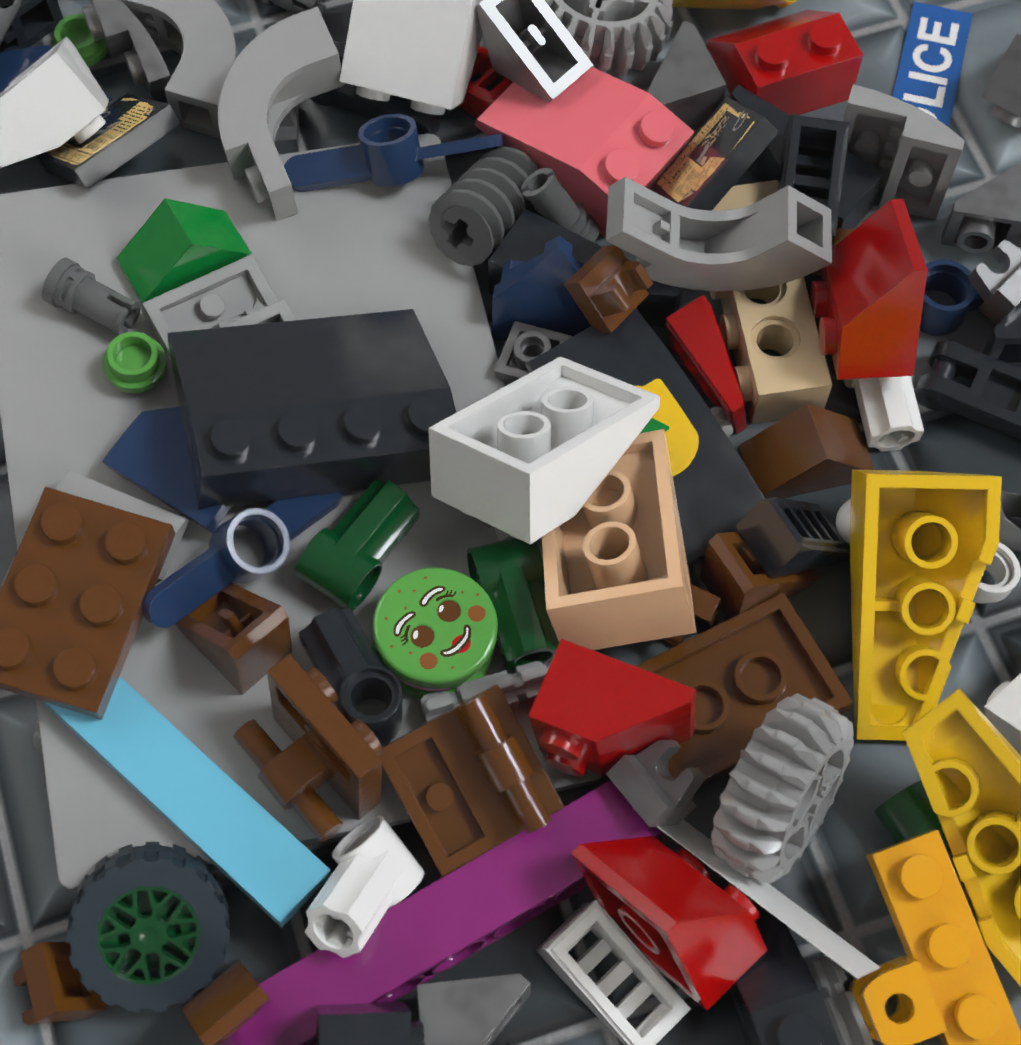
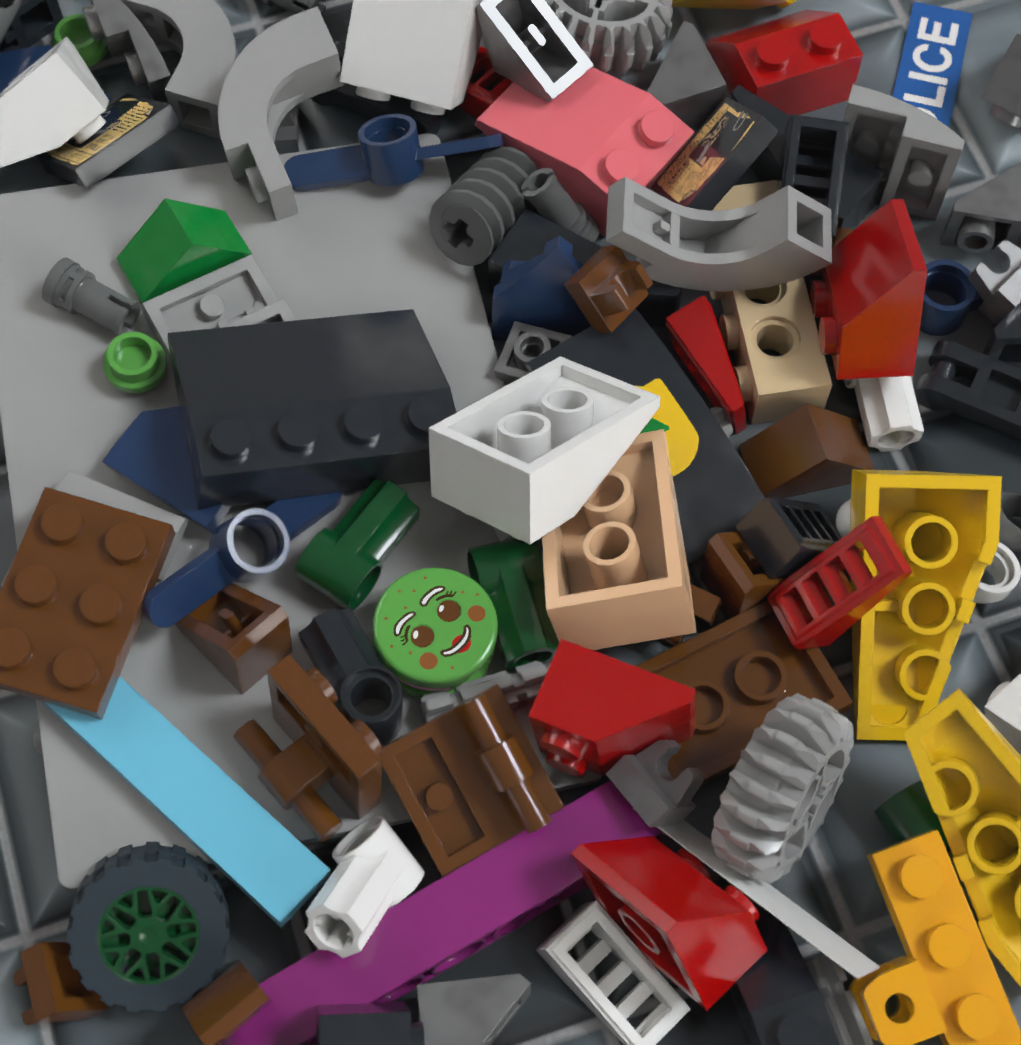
none -> red slope [768,516,913,649]

